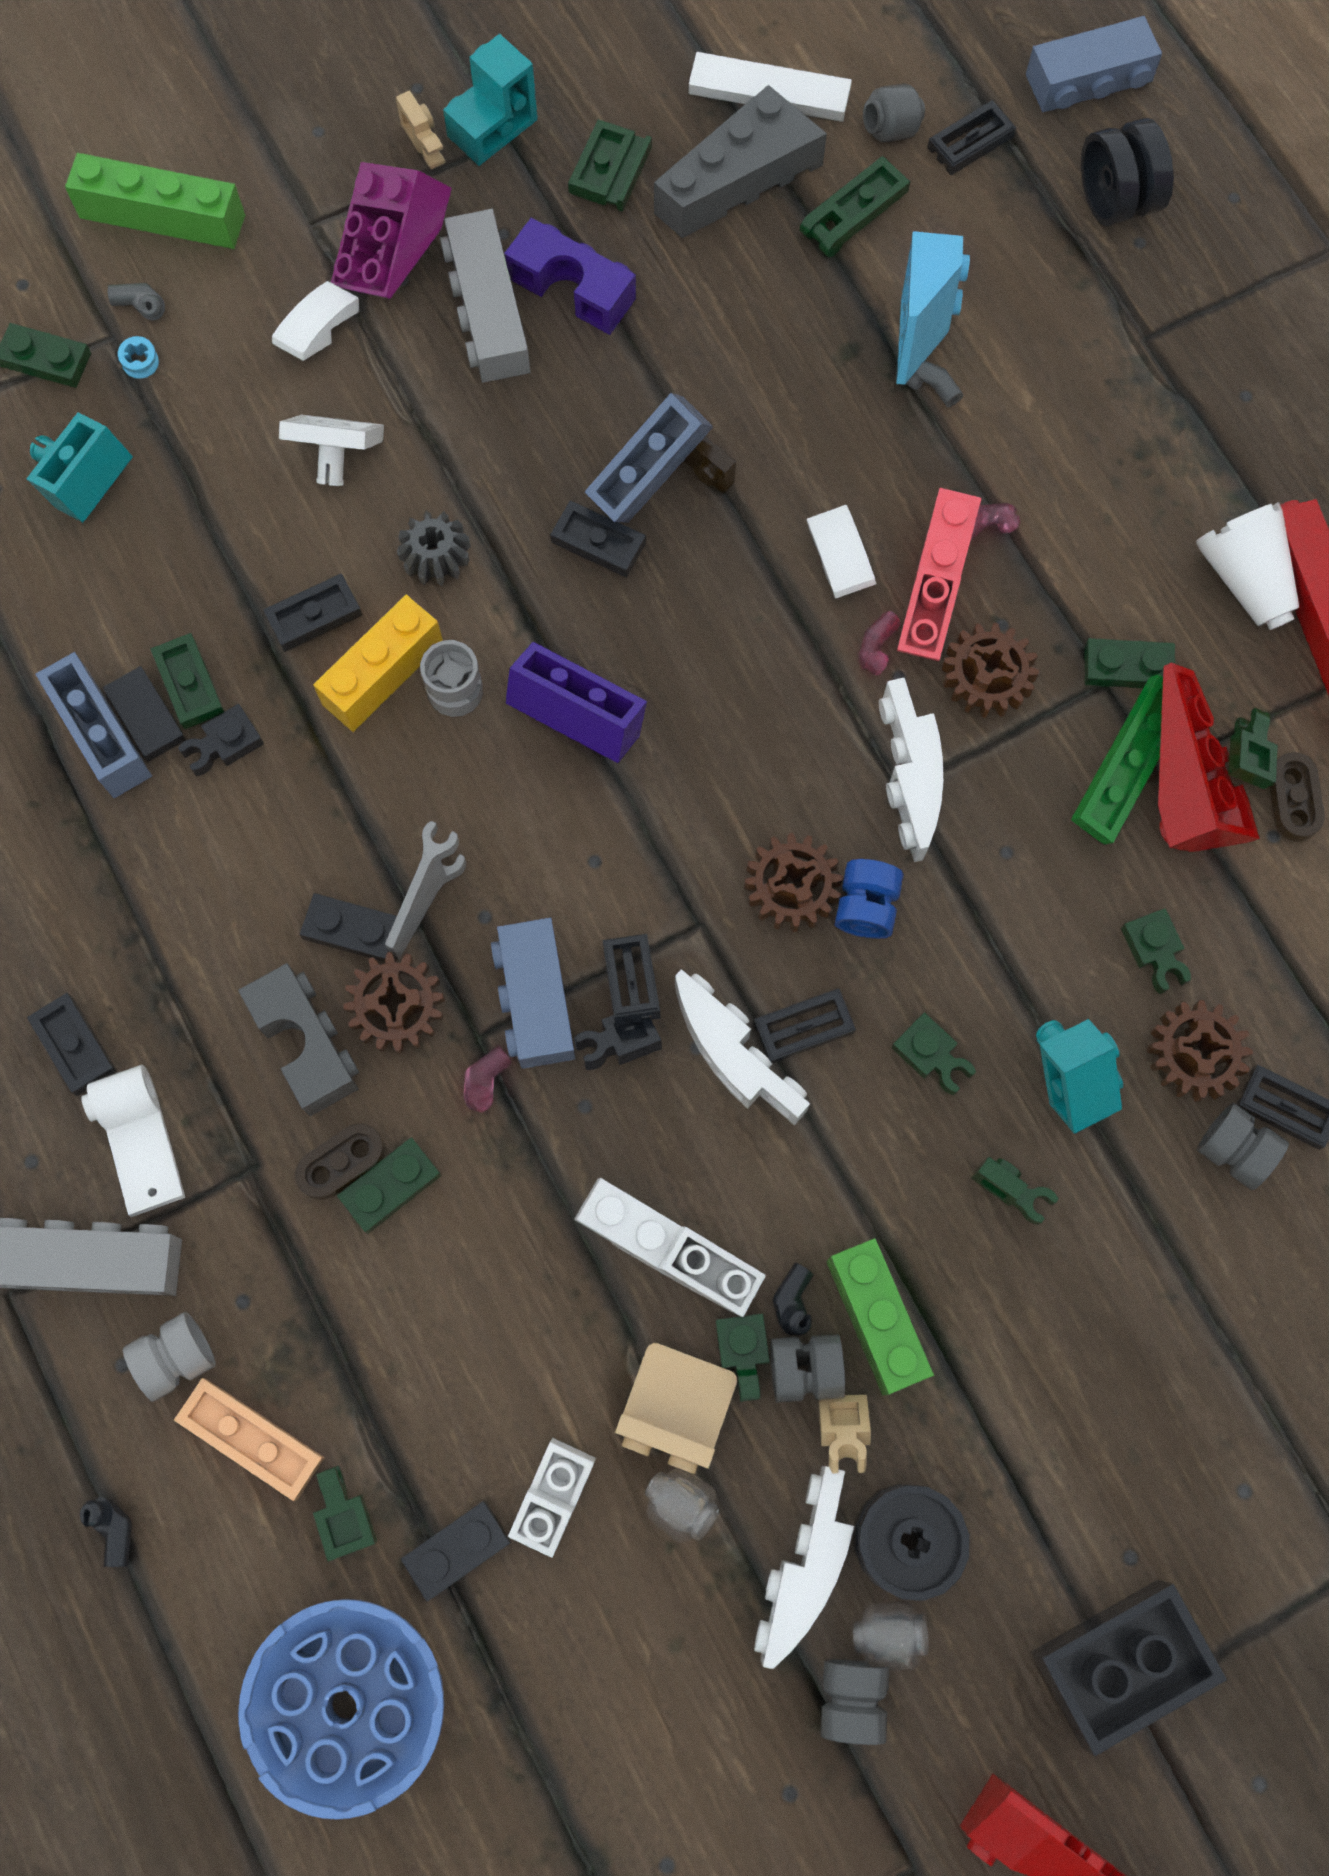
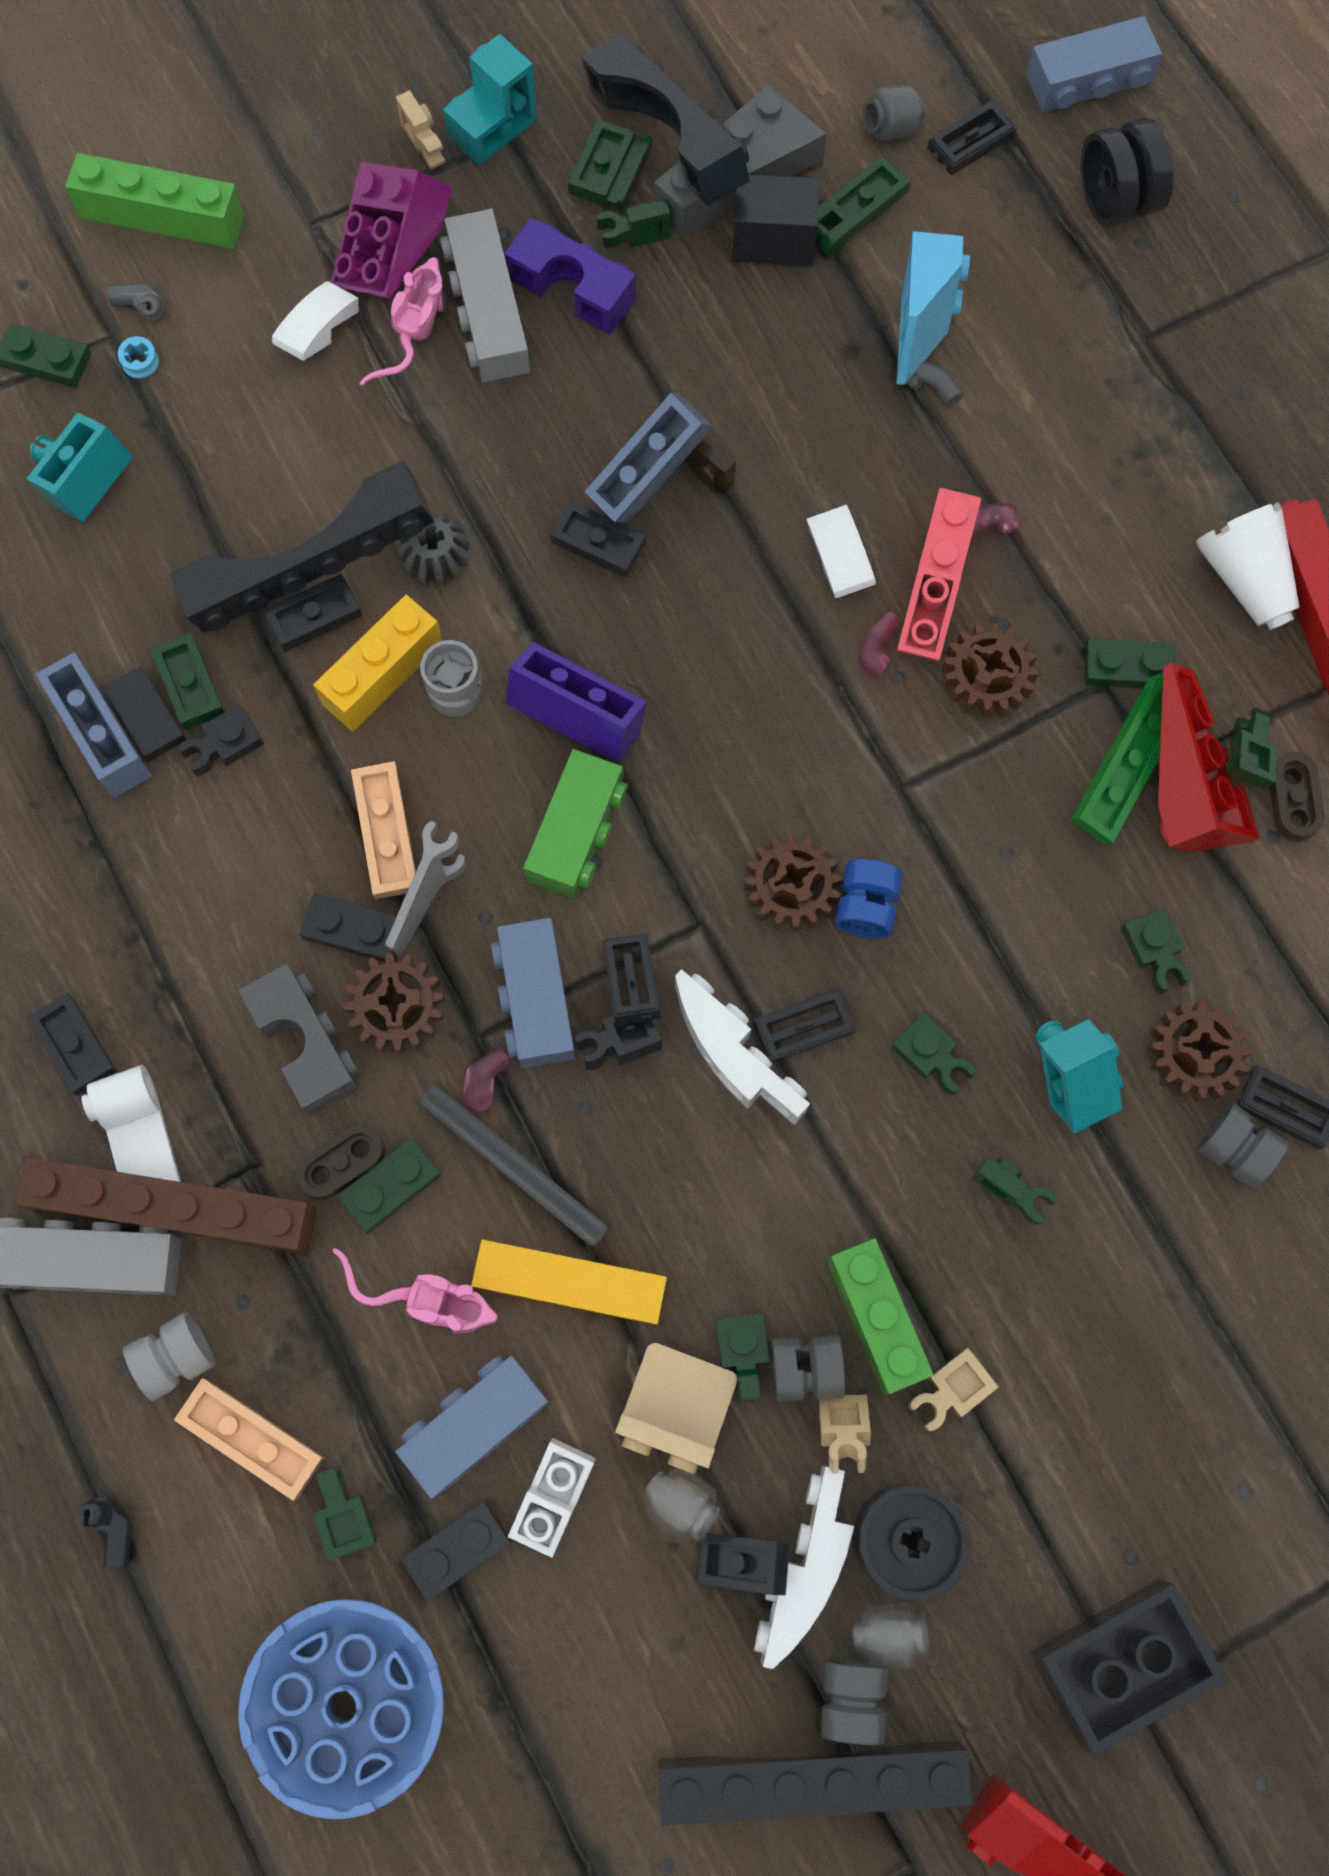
white tile [279,415,384,486] -> none
white slope [574,1178,766,1317] -> none
white tile [688,52,852,122] -> none
black arm [772,1262,814,1336] -> none
white slope [879,677,943,862] -> none
none -> reddish brown arch [15,1157,317,1256]
none -> black arch [169,460,435,633]
none -> bright pink animal [333,1248,498,1334]
none -> light nougat plate [351,761,416,900]
none -> bright pink animal [360,257,444,386]
none -> sand blue brick [395,1355,550,1499]
none -> dark grey axle [420,1085,608,1247]
none -> yellow tile [471,1239,667,1325]
none -> bright green brick [523,749,628,900]
none -> black arch [581,33,750,206]
none -> dark green plate [596,199,670,248]
none -> black arch [659,1741,973,1825]
none -> black plate [697,1532,790,1596]
none -> black slope [732,174,819,266]
none -> tan plate [908,1348,999,1431]

